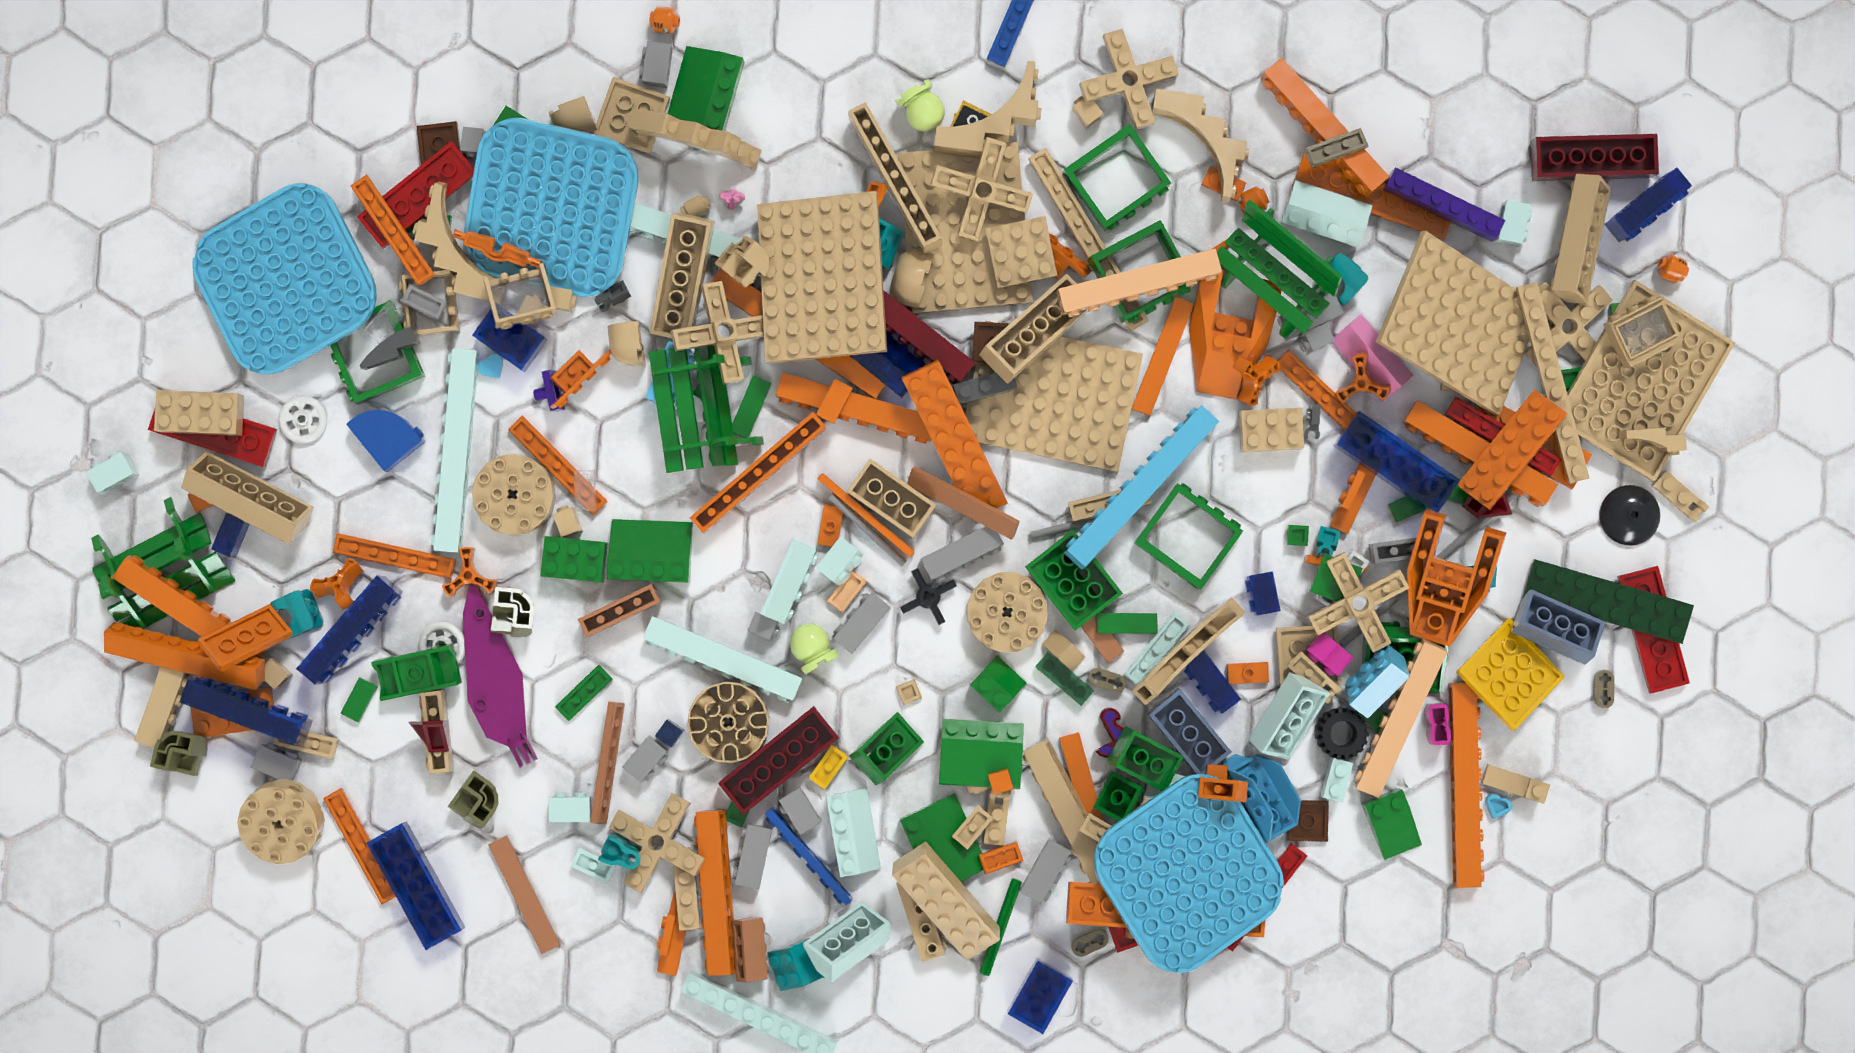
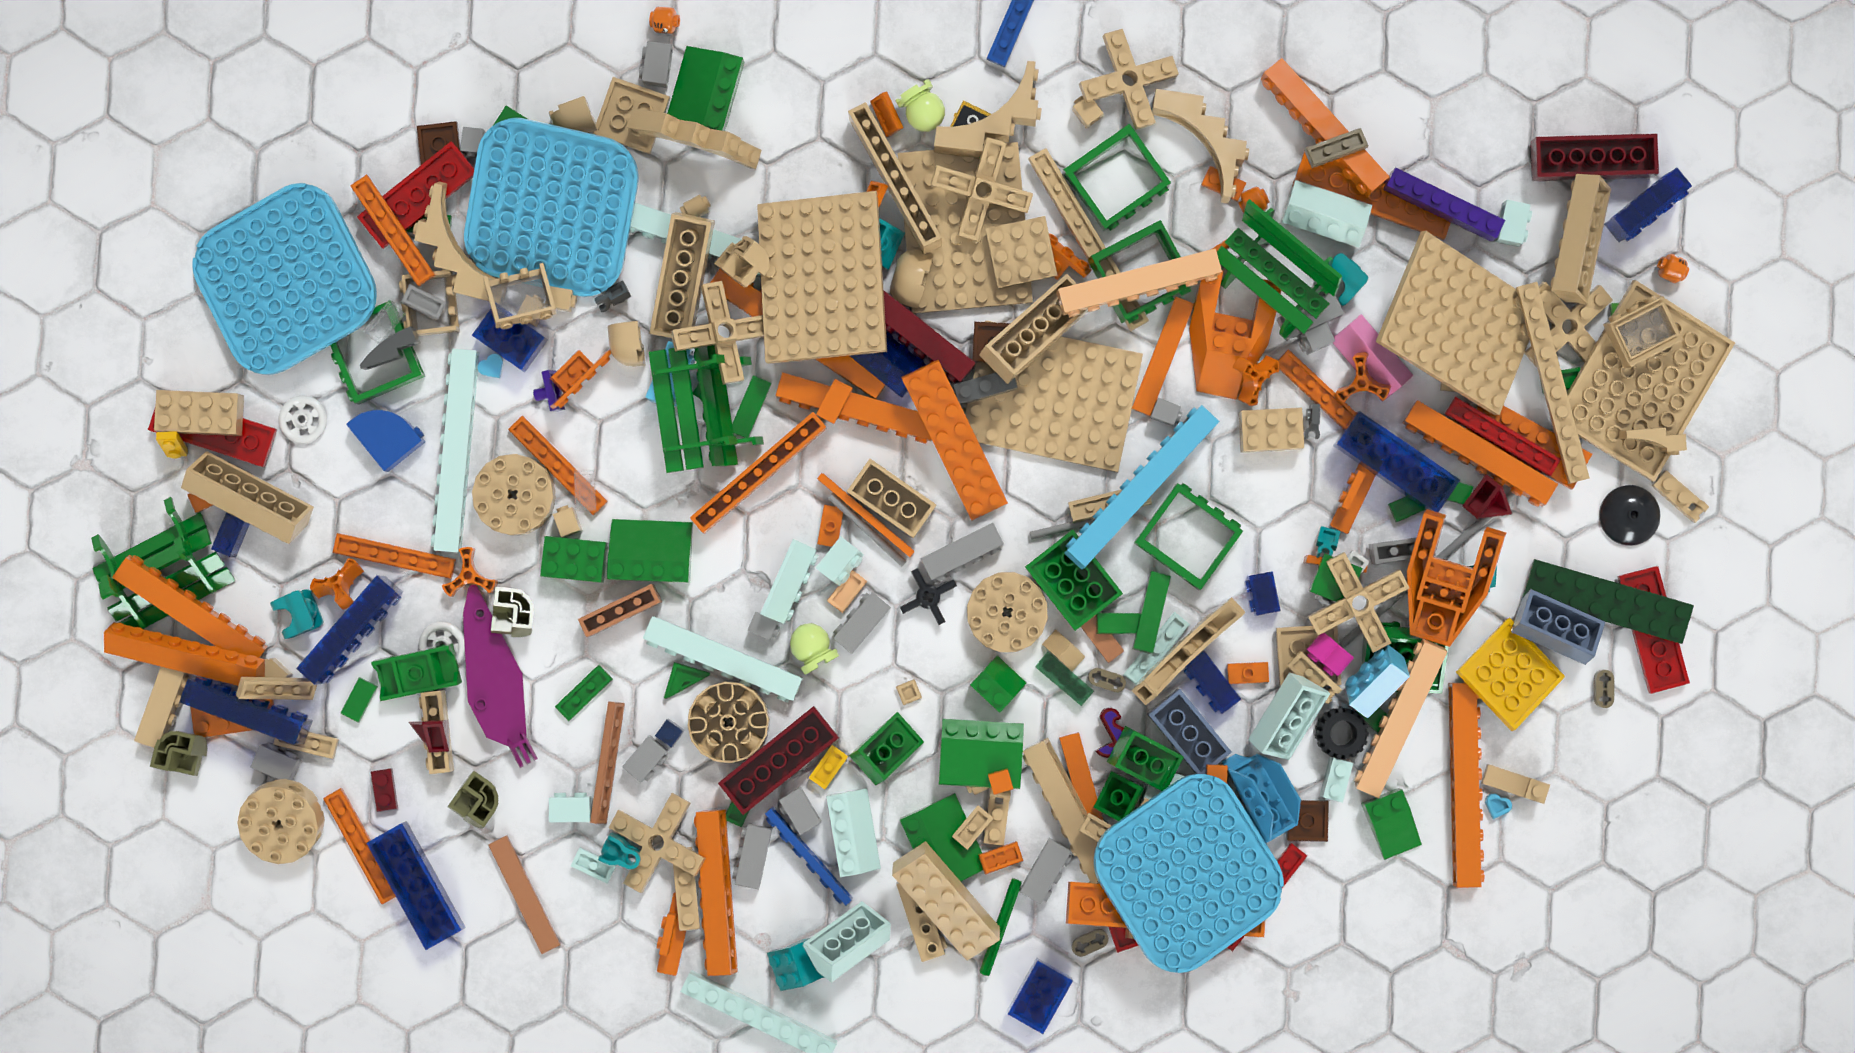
light aqua brick [86,451,139,494] -> none
orange plate [198,604,292,672] -> none
orange piece [452,229,542,269] -> none
bright pink plant [719,189,745,209] -> none
nougat brick [732,917,768,983] -> none
nougat tile [907,466,1020,540] -> none
orange slope [1198,777,1248,802] -> none
green plate [1287,525,1309,546] -> none
dark pink brick [1424,703,1451,746] -> none
orange plate [1457,389,1568,510] -> none
none -> yellow plate [156,431,188,459]
none -> tan plate [236,677,318,700]
none -> dark red plate [371,768,398,812]
none -> green tile [664,662,710,699]
none -> orange plate [870,92,904,137]
none -> green tile [1132,571,1171,654]
none -> light grey brick [1150,398,1183,427]

